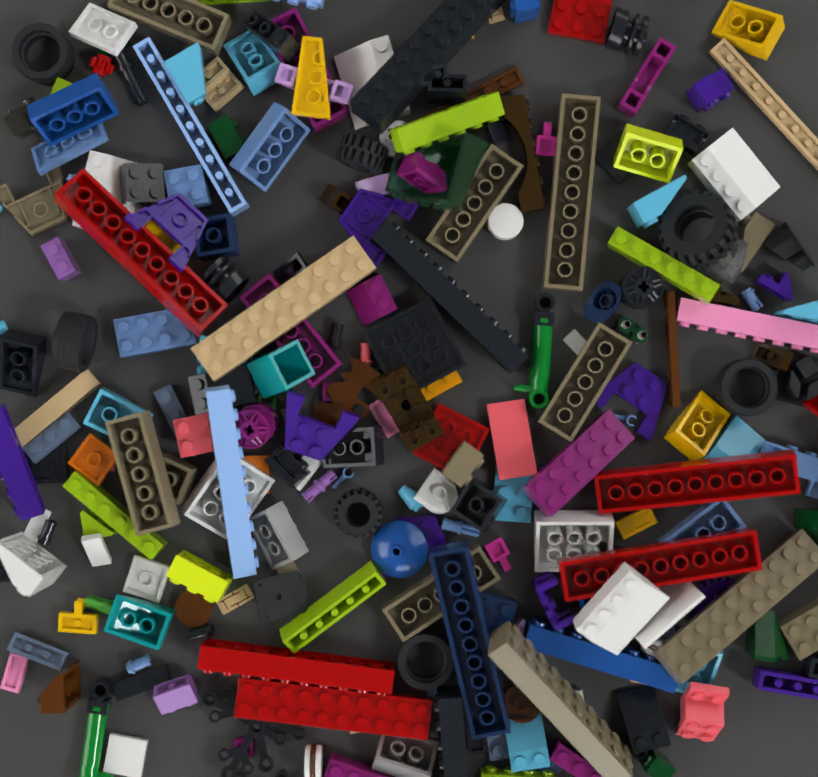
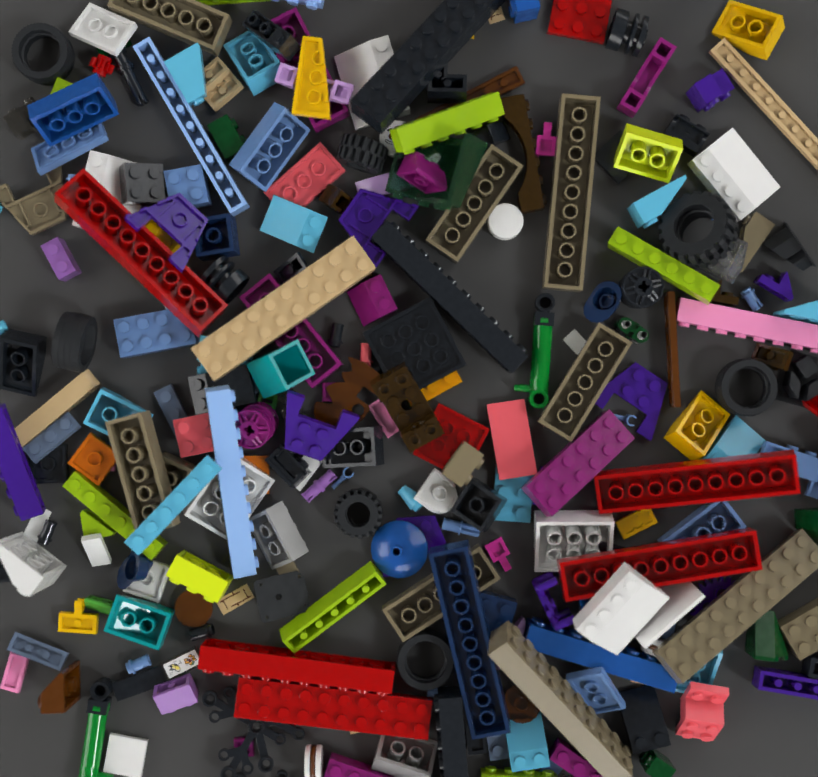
none -> dark blue piece [117,551,153,589]
none -> medium azure plate [124,455,222,556]
none -> tile [160,646,199,681]
none -> medium azure slope [260,195,328,253]
none -> coral tile [263,142,346,207]
none -> medium blue tile [566,666,626,714]

